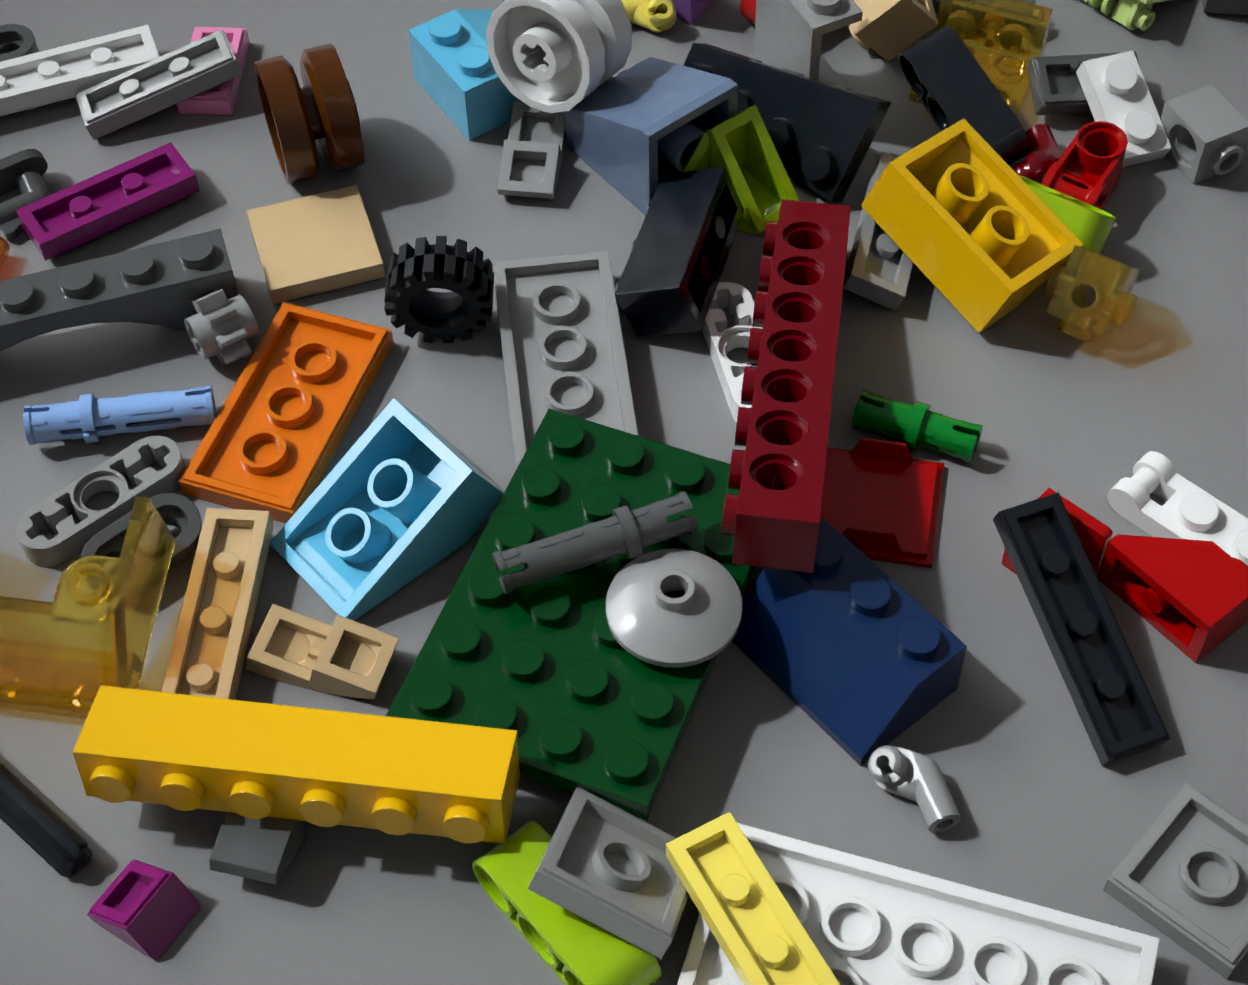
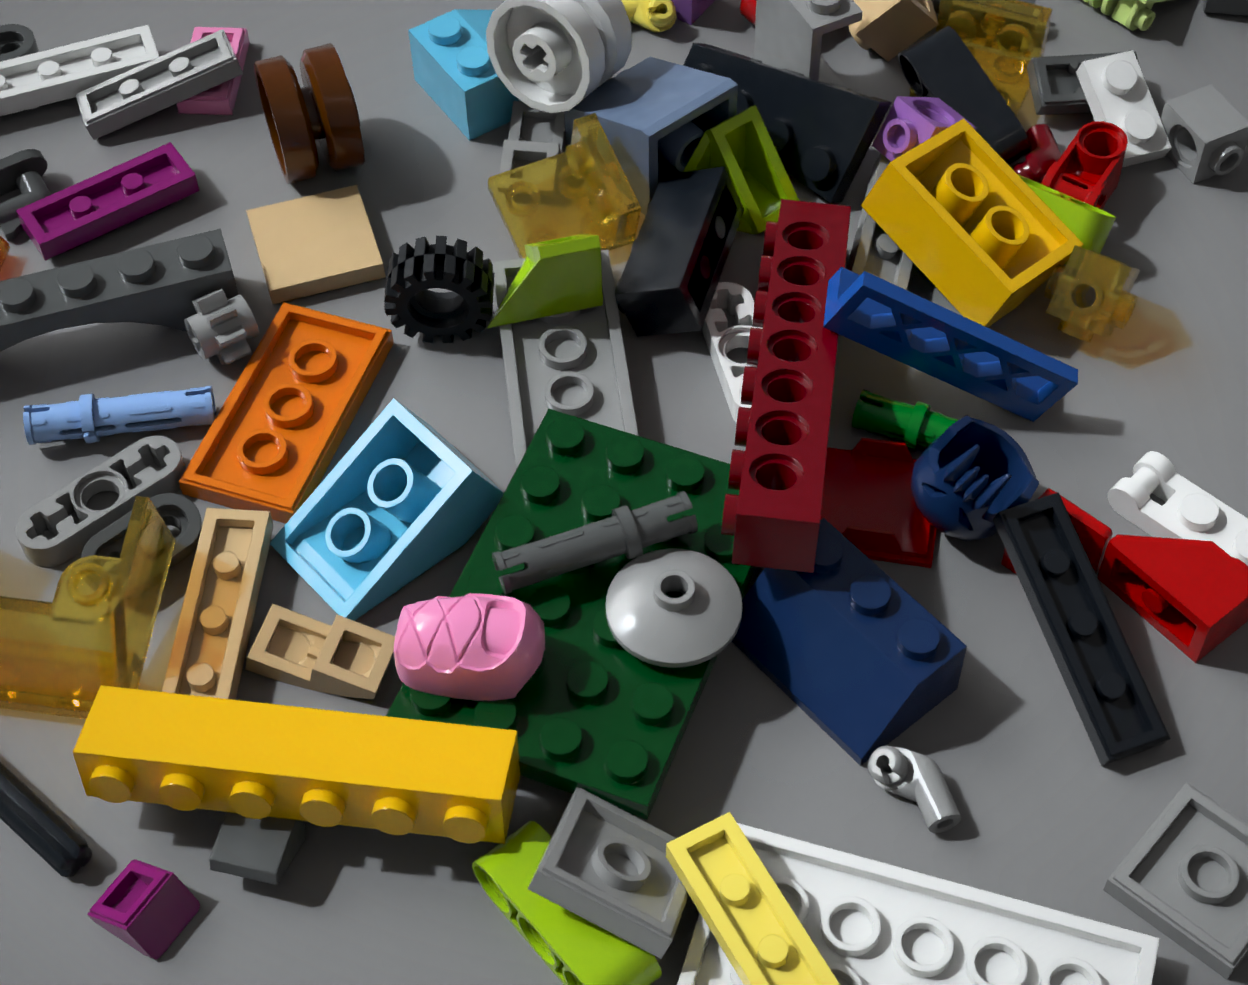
none -> bright pink piece [394,593,545,701]
none -> lime slope [487,234,603,328]
none -> clear yellow bracket [488,113,641,259]
none -> blue fence [823,267,1078,422]
none -> medium lavender brick [872,96,977,161]
none -> dark blue helmet [911,415,1039,541]

